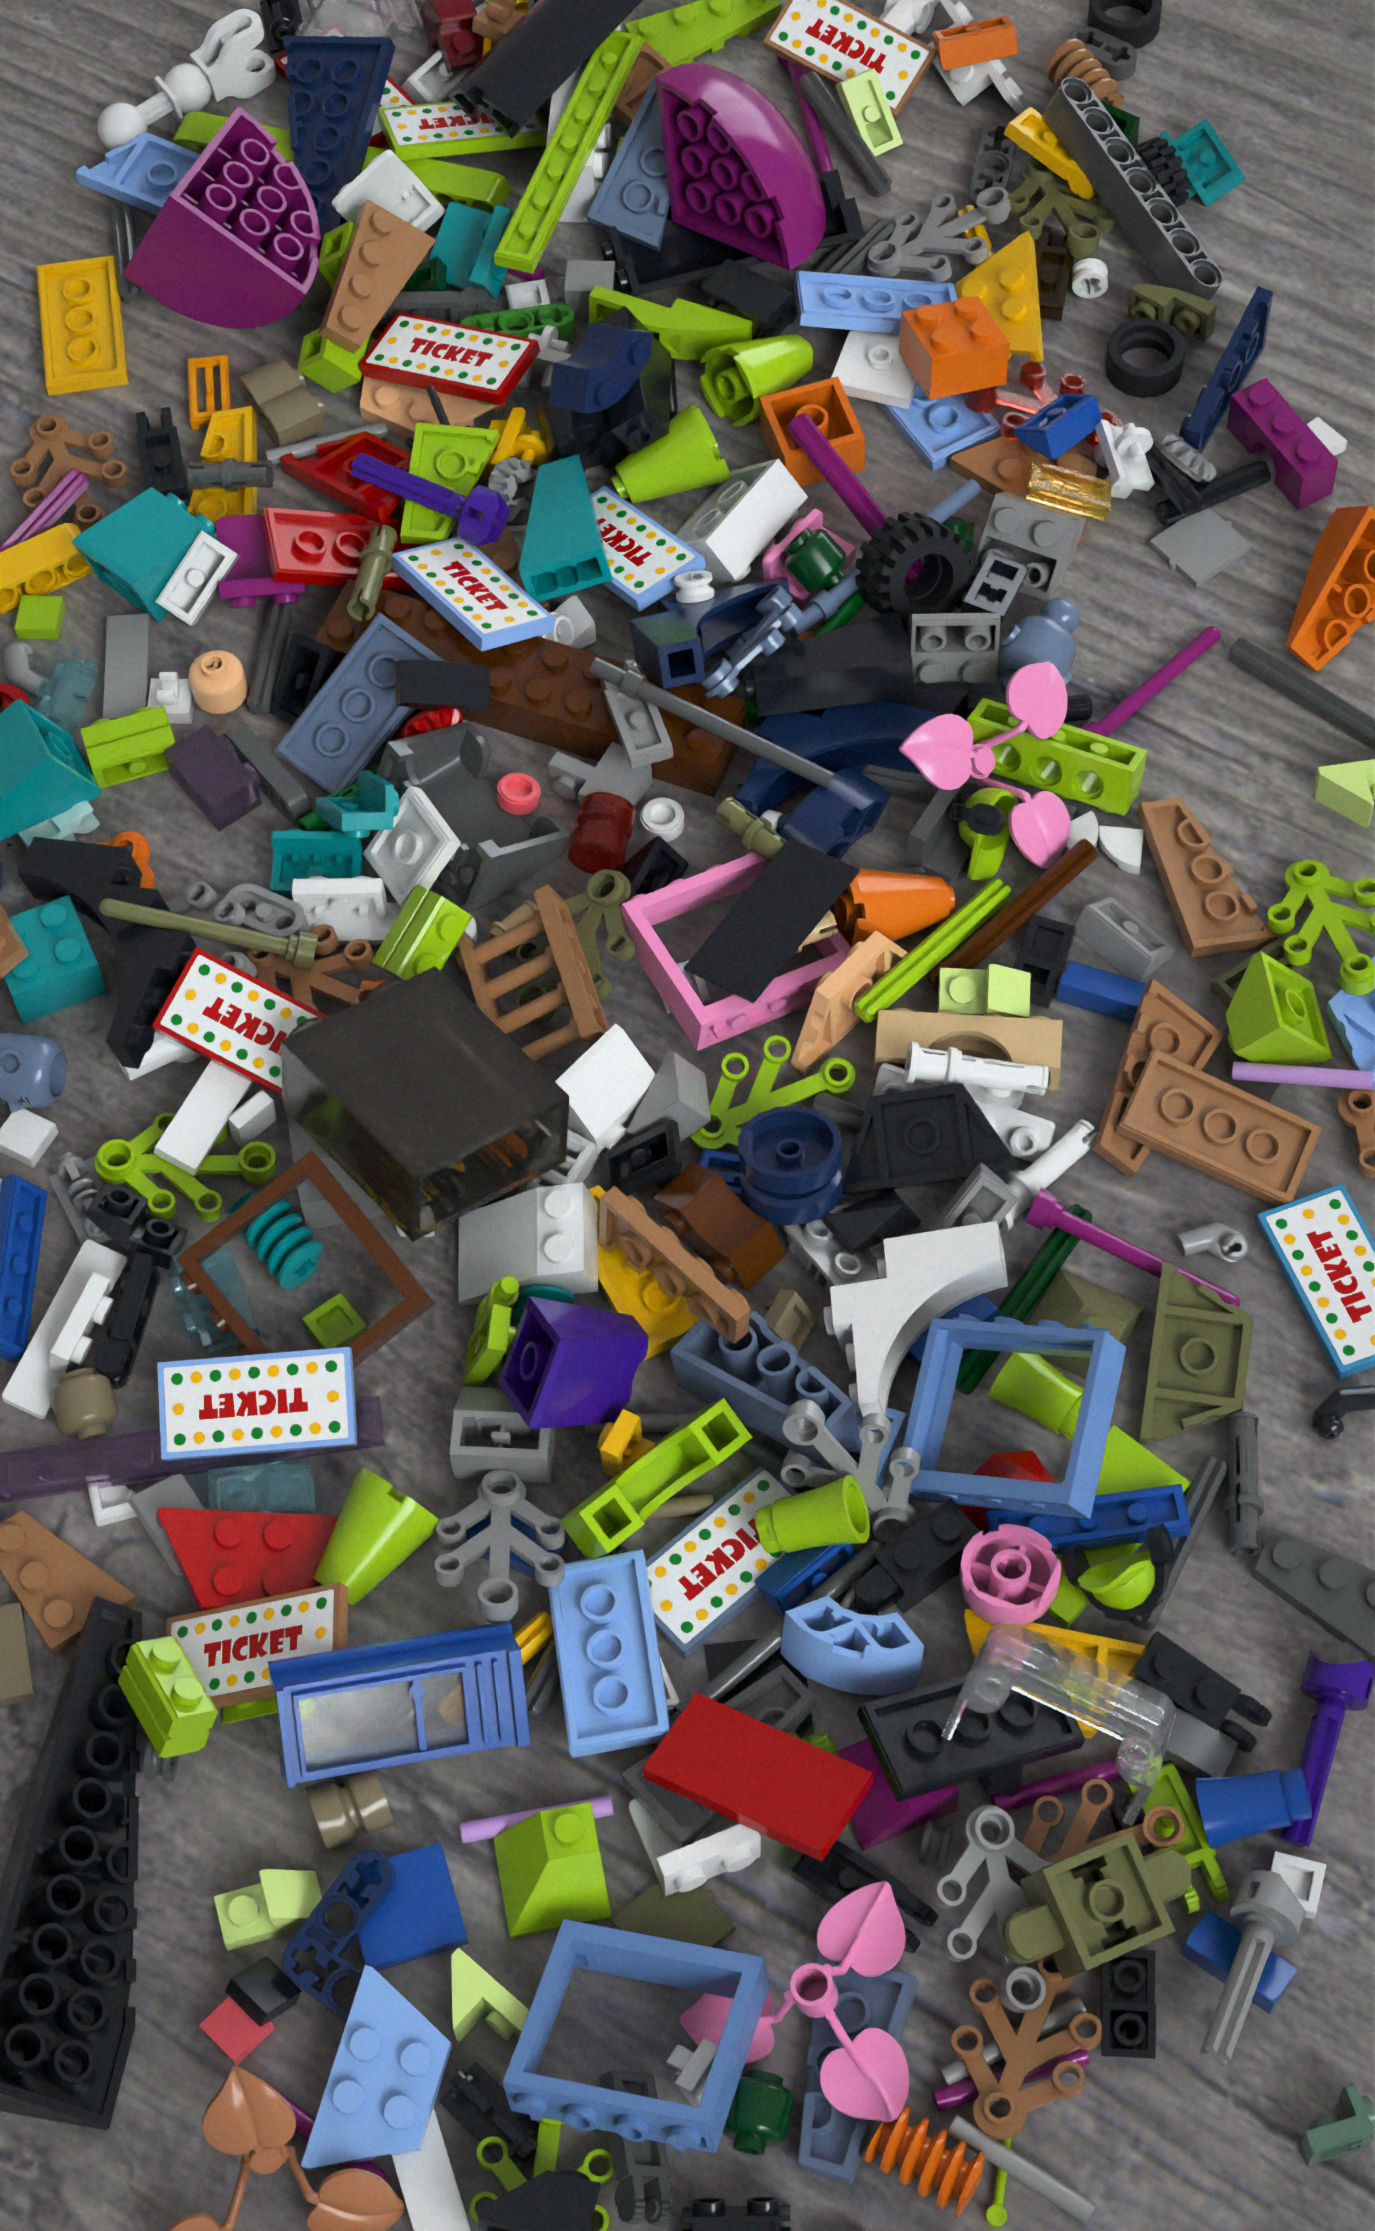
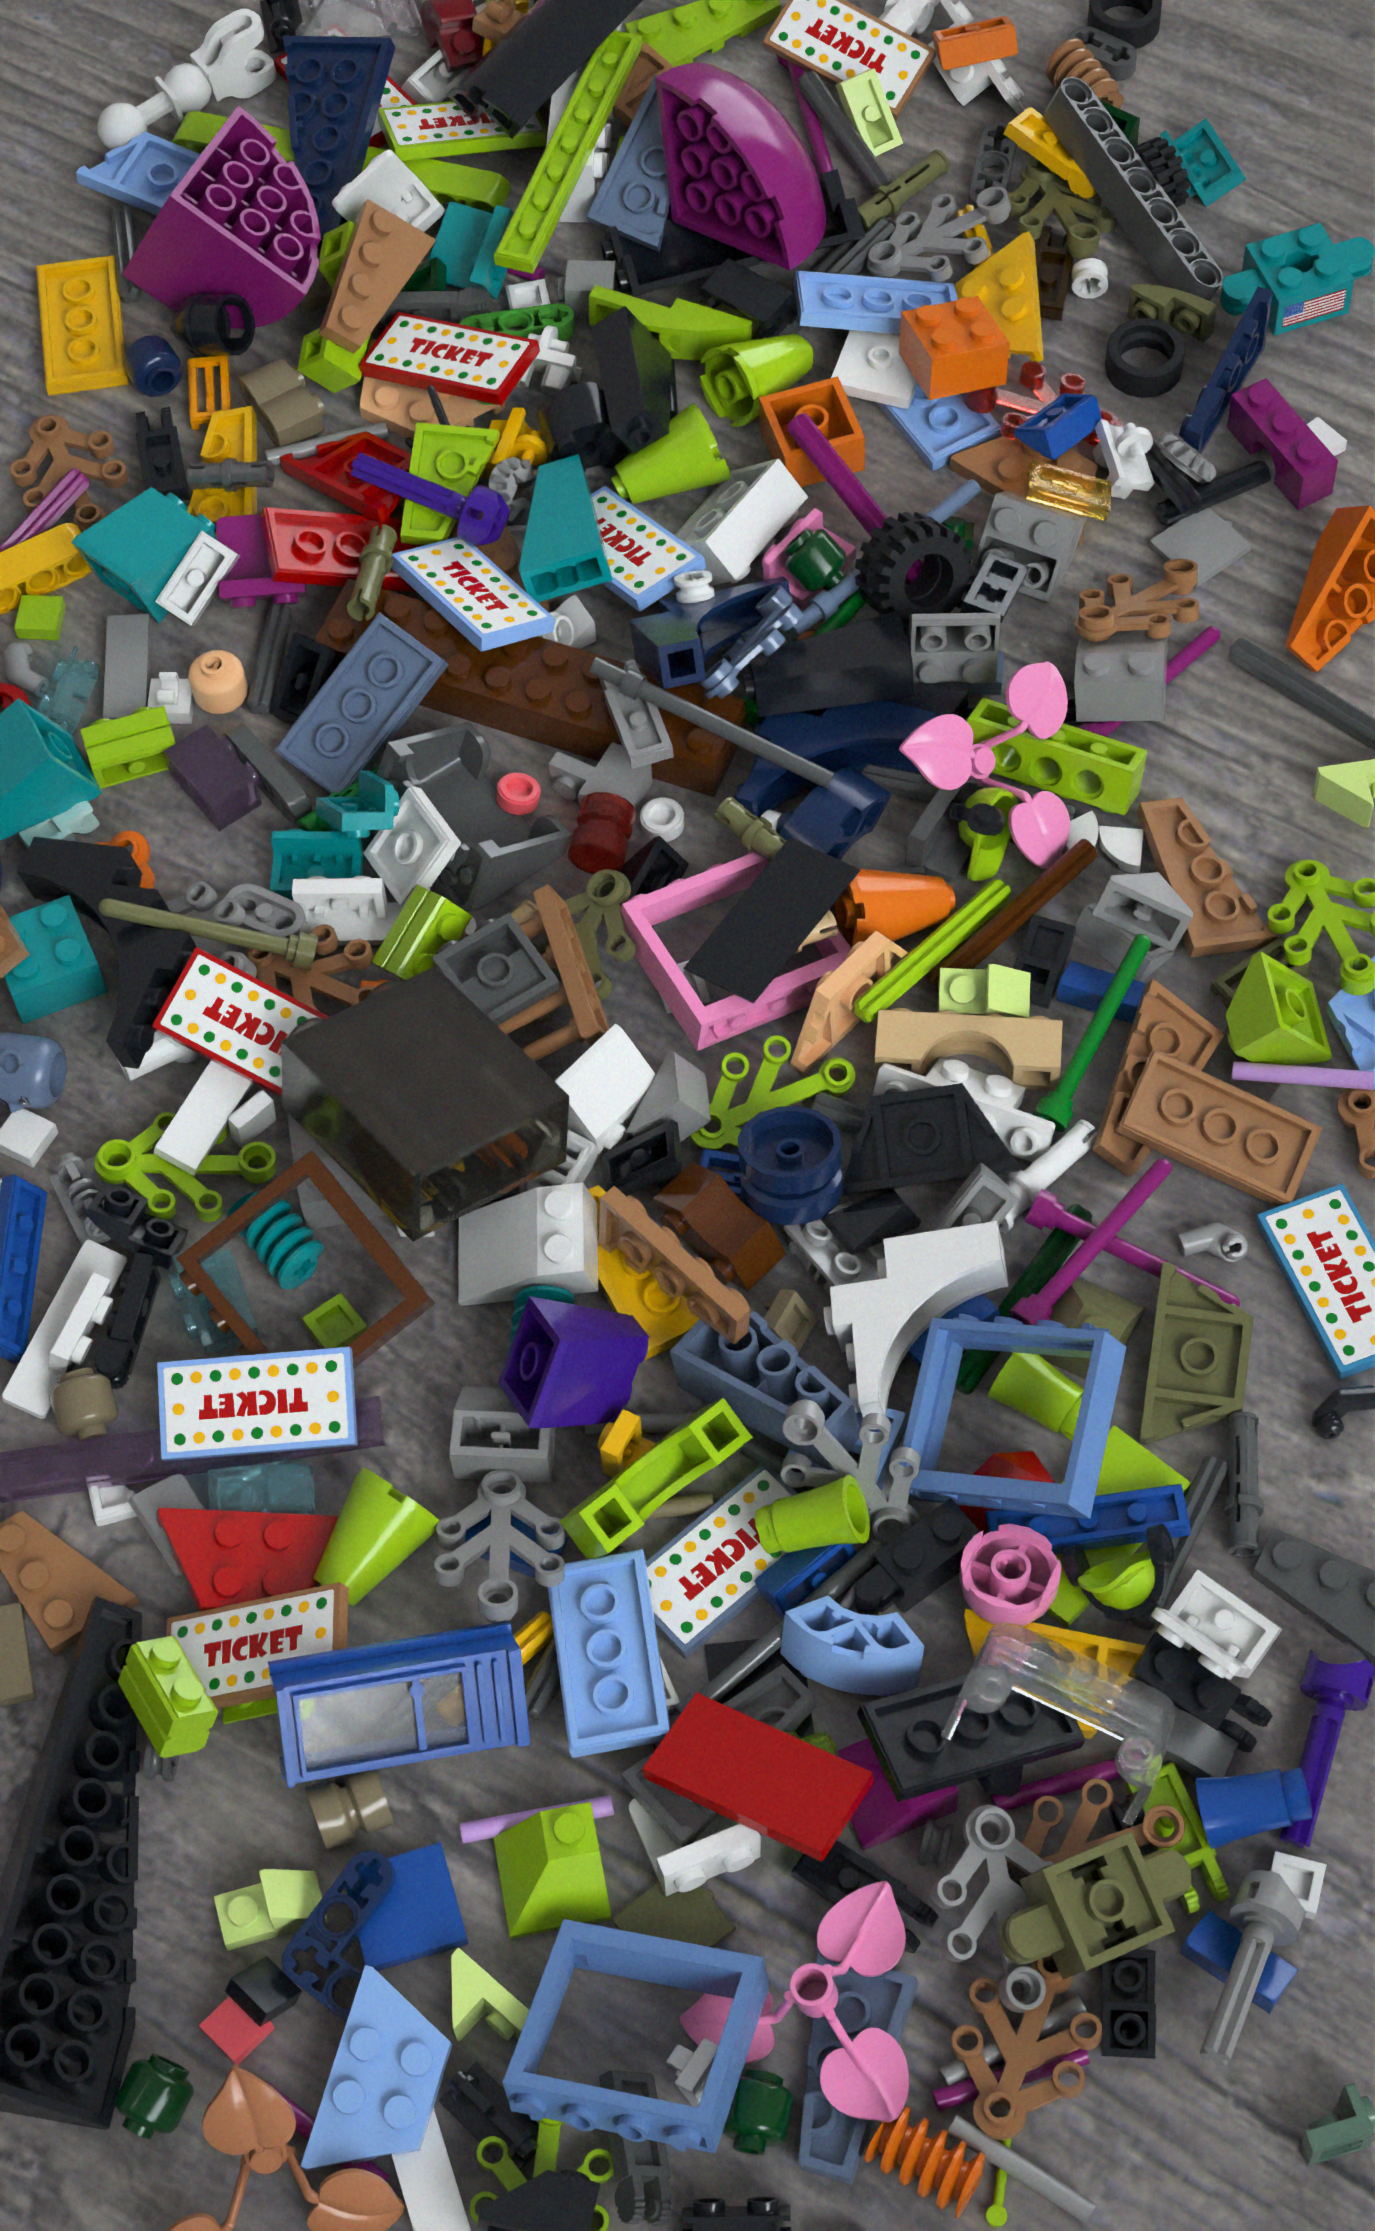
black slope [396,660,490,713] -> none
red gear [397,707,464,740] -> none
lime plate [463,1276,519,1387] -> none
dark blue brick [548,323,654,414] -> none
white pin [904,1041,1049,1096] -> none
sand blue piece [997,598,1079,689] -> none
none -> dark green head [114,2053,194,2139]
none -> dark blue head [123,335,183,397]
none -> black helmet [170,292,255,357]
none -> dark grey plate [432,912,559,1035]
none -> olive pin [857,149,950,232]
none -> magenta piece [1008,1159,1172,1326]
none -> green piece [1032,934,1151,1132]
none -> medium nougat plant [1074,559,1199,642]
none -> light grey slope [1074,630,1168,722]
none -> light grey slope [1091,872,1194,952]
none -> white bracket [1151,1569,1283,1680]
none -> teal brick [1220,222,1375,336]

